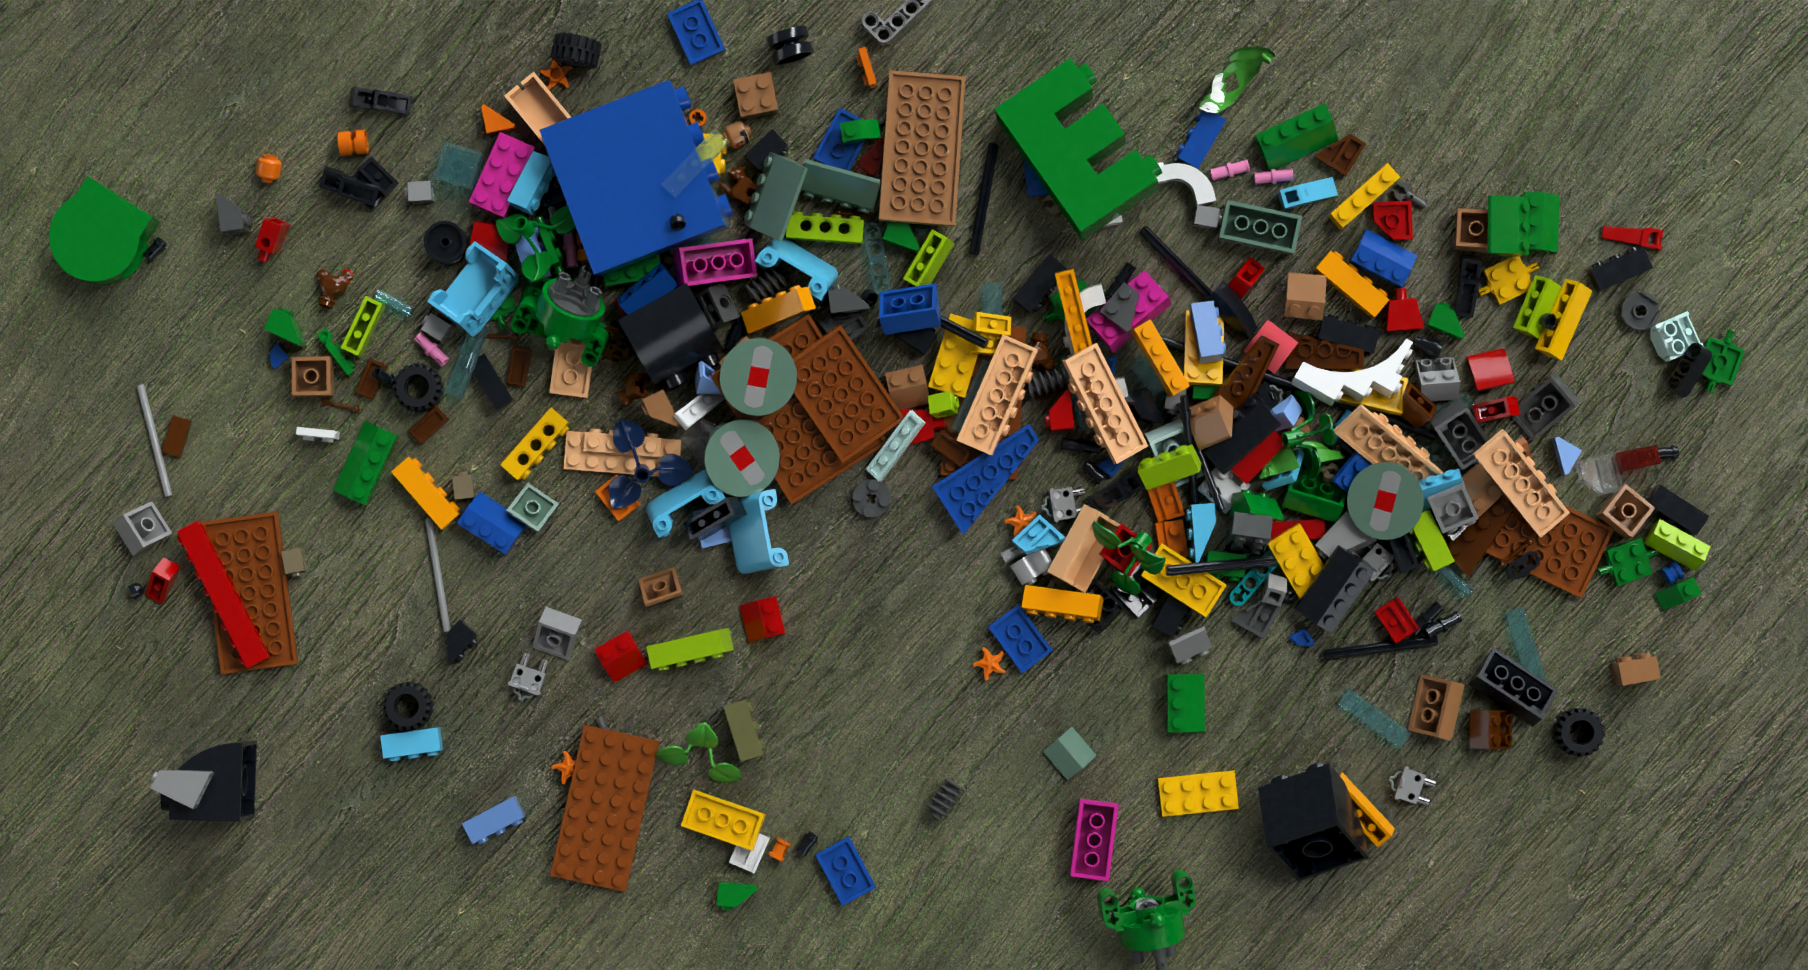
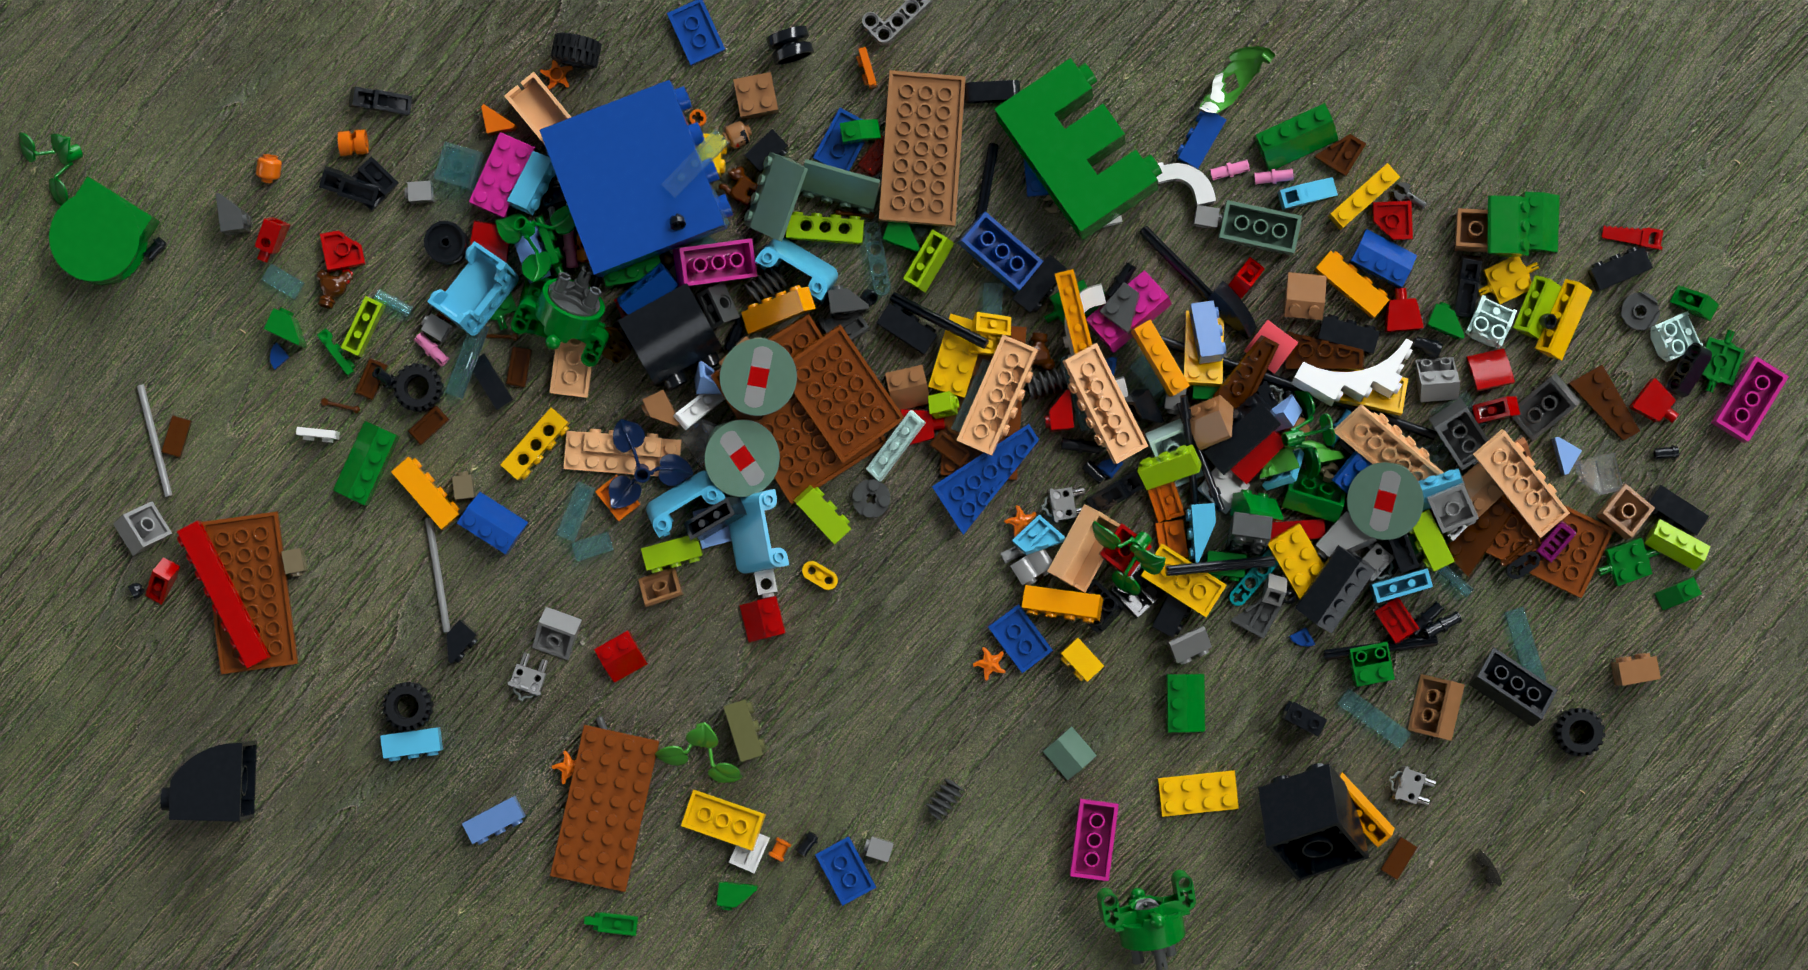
light grey slope [150,770,214,809] -> none
medium nougat brick [292,356,334,397] -> none
sand green slope [506,483,559,533] -> none
reddish brown animal [615,373,650,406] -> none
lime wedge [646,628,734,671] -> none
blue slope [879,283,941,335] -> none
reddish brown slope [1402,382,1436,429] -> none
reddish brown slope [1470,710,1513,749] -> none
clear red slope [1616,445,1661,472] -> none
blue wheel [1661,561,1684,585] -> none
none -> green plant [18,132,83,206]
none -> clear light blue tile [261,264,305,299]
none -> red plate [320,230,365,272]
none -> clear light blue plate [556,482,596,542]
none -> clear light blue tile [571,532,614,562]
none -> green hinge [584,912,638,936]
none -> lime brick [641,536,703,574]
none -> white brick [754,569,778,598]
none -> lime brick [793,485,851,545]
none -> yellow plate [802,561,838,590]
none -> light grey brick [864,836,894,862]
none -> blue brick [957,212,1043,292]
none -> black beam [965,80,1020,104]
none -> yellow brick [1060,638,1104,682]
none -> black panel [1280,700,1327,737]
none -> green slope [1349,642,1395,687]
none -> medium azure brick [1369,568,1433,603]
none -> reddish brown tile [1380,837,1417,880]
none -> light aqua slope [1465,295,1517,348]
none -> clear smoke slope [1473,848,1502,887]
none -> magenta slope [1536,520,1576,563]
none -> reddish brown wing [1568,365,1640,441]
none -> red torso [1629,378,1679,423]
none -> green slope [1670,285,1719,321]
none -> dark pink brick [1711,356,1789,443]

